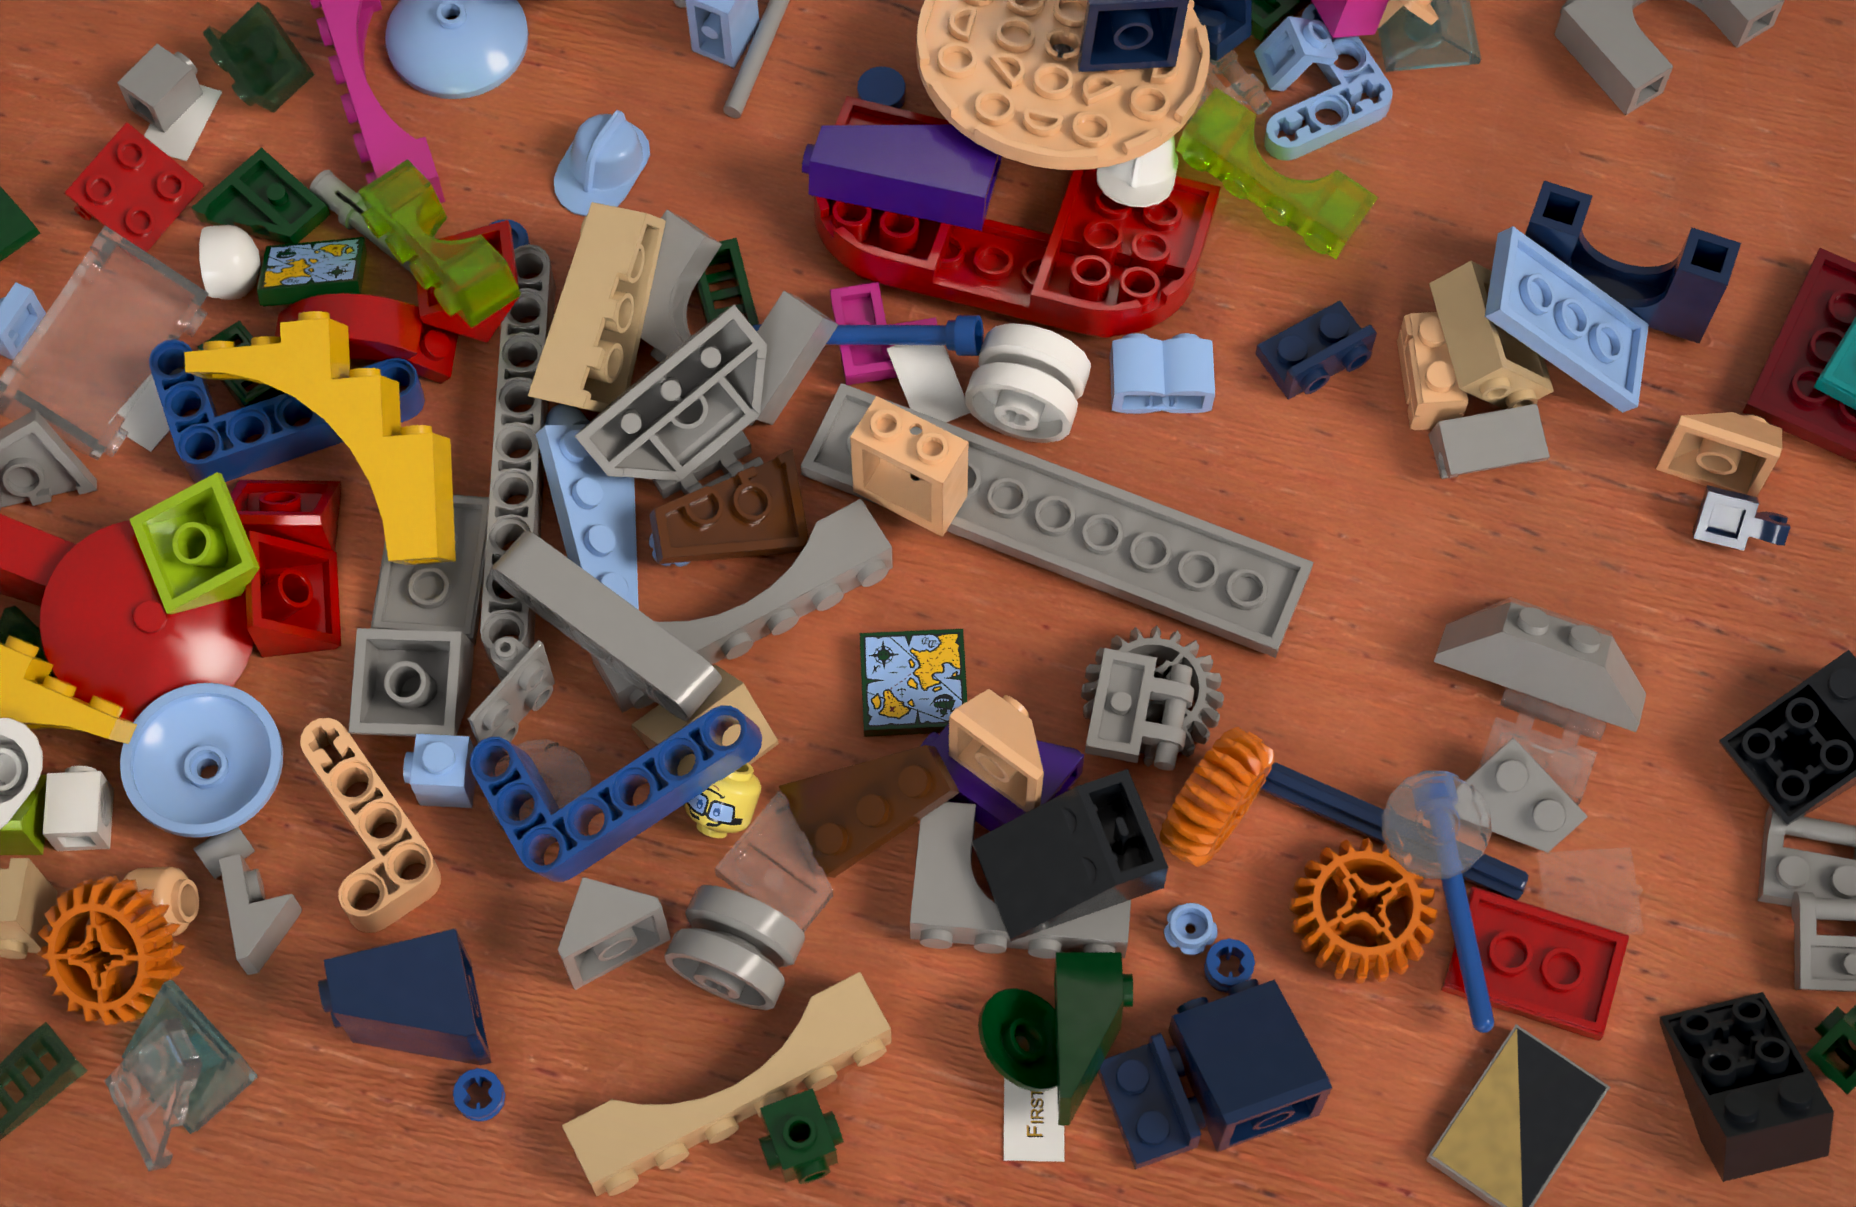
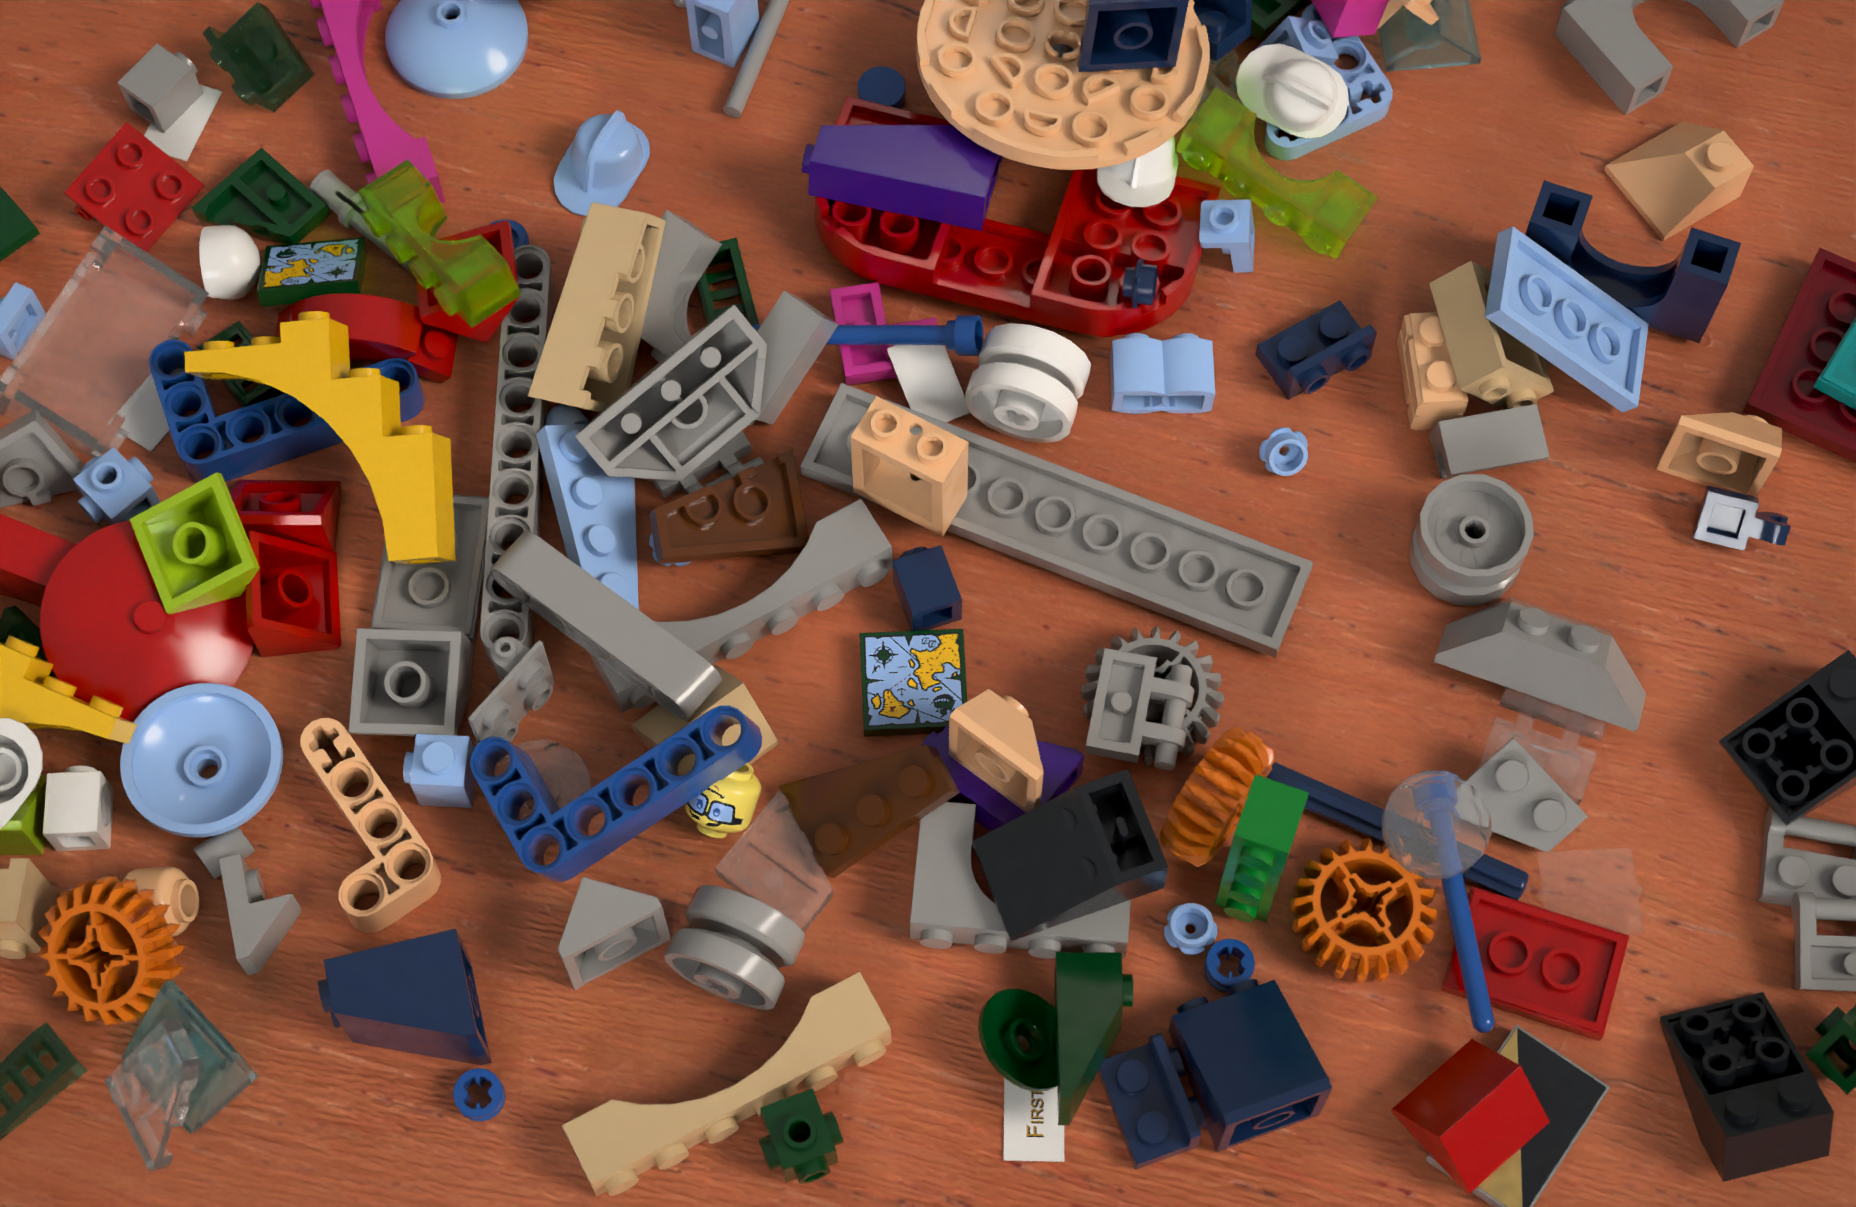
none -> light blue brick [73,447,160,525]
none -> dark blue brick [892,545,962,631]
none -> dark blue plate [1123,259,1158,309]
none -> light blue bracket [1199,199,1255,273]
none -> green brick [1215,774,1309,922]
none -> white piece [1236,44,1349,139]
none -> light blue plate [1259,427,1308,476]
none -> red slope [1391,1039,1550,1195]
none -> light grey wheel [1409,474,1534,606]
none -> light nougat slope [1604,121,1754,241]

